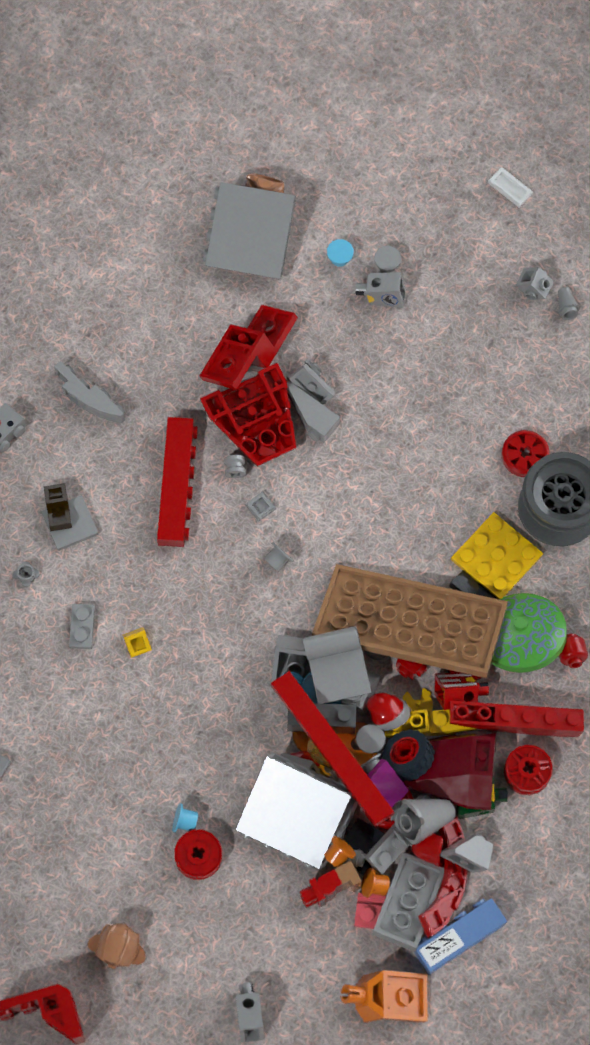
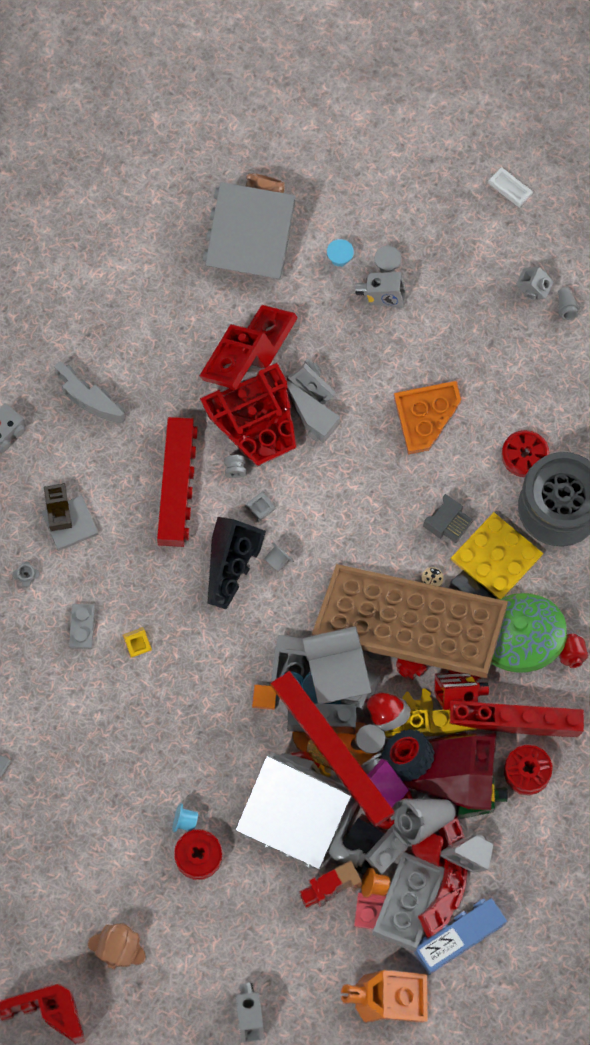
orange piece [324,836,356,868] -> none
none -> black wedge [207,517,266,609]
none -> orange tile [252,685,276,710]
none -> orange plate [394,381,461,455]
none -> tan tile [421,567,444,587]
none -> dark grey piece [423,494,473,543]

